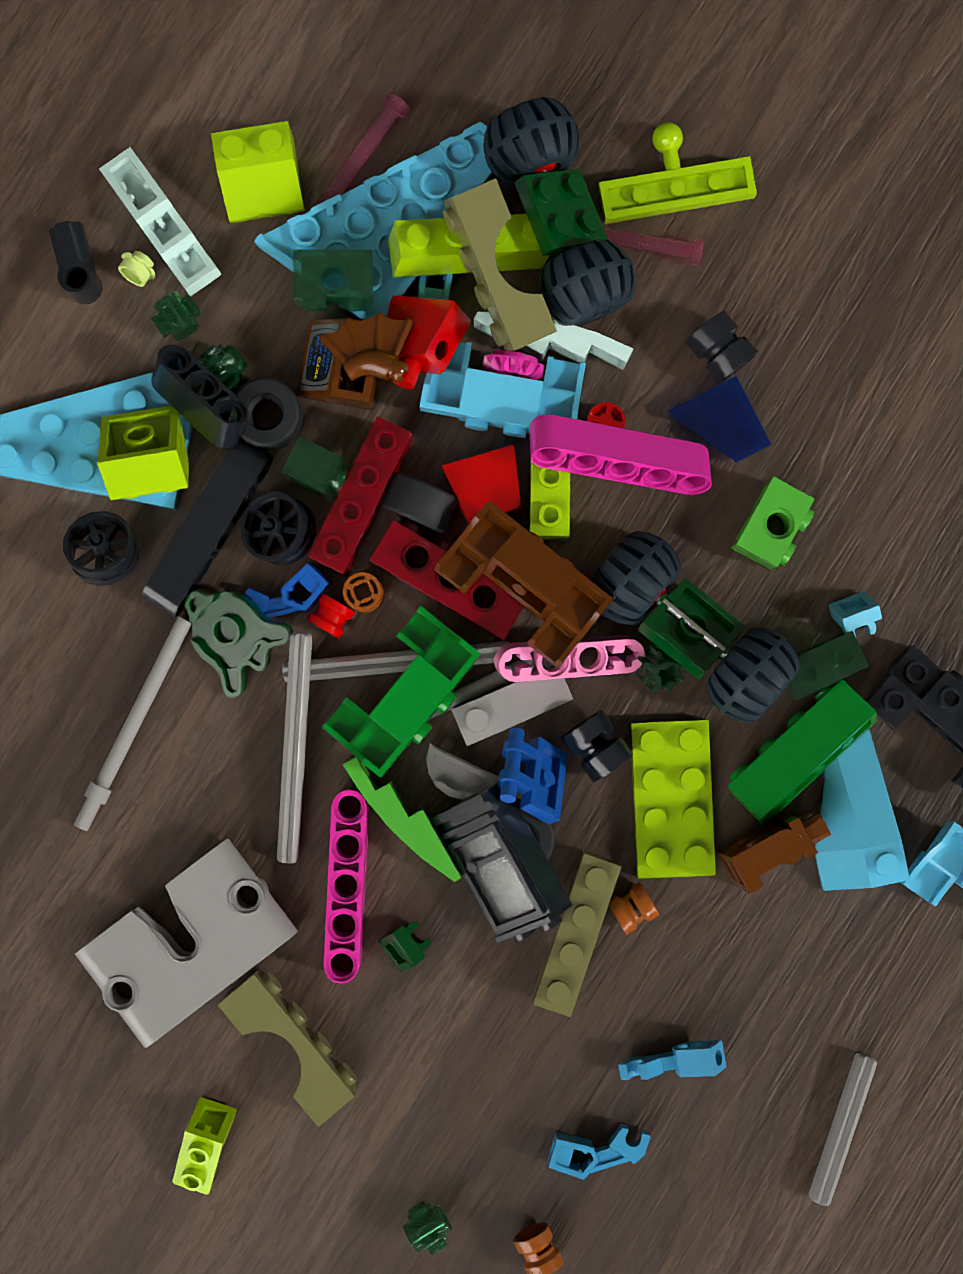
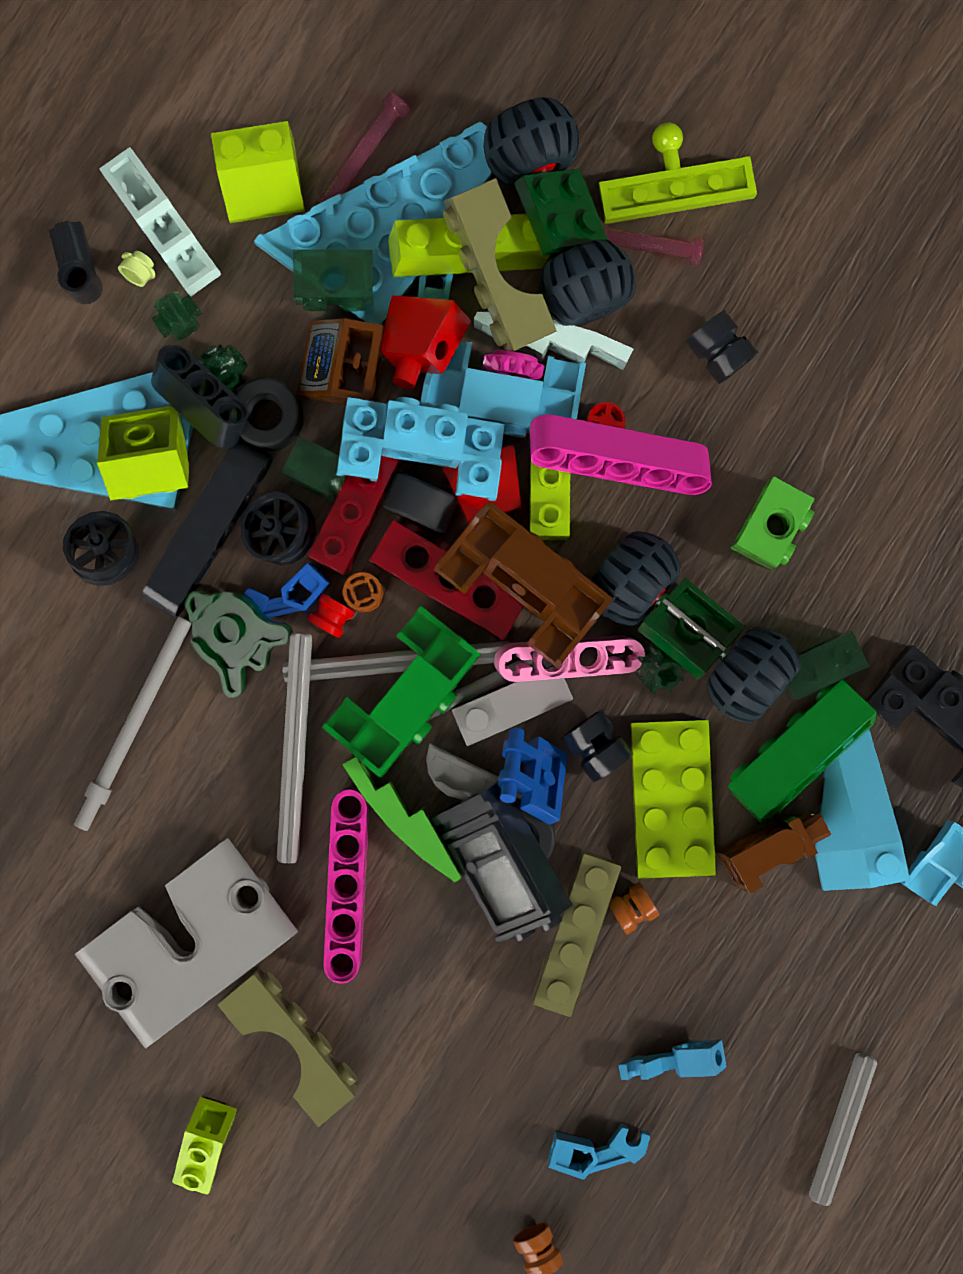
reddish brown arm [319,312,413,383] -> none
dark green tile [378,922,431,972] -> none
clear green gear [403,1201,452,1256] -> none
clear blue wing [669,376,771,463] -> none
medium azure tile [828,591,882,642] -> none
none -> medium azure bracket [336,397,505,501]

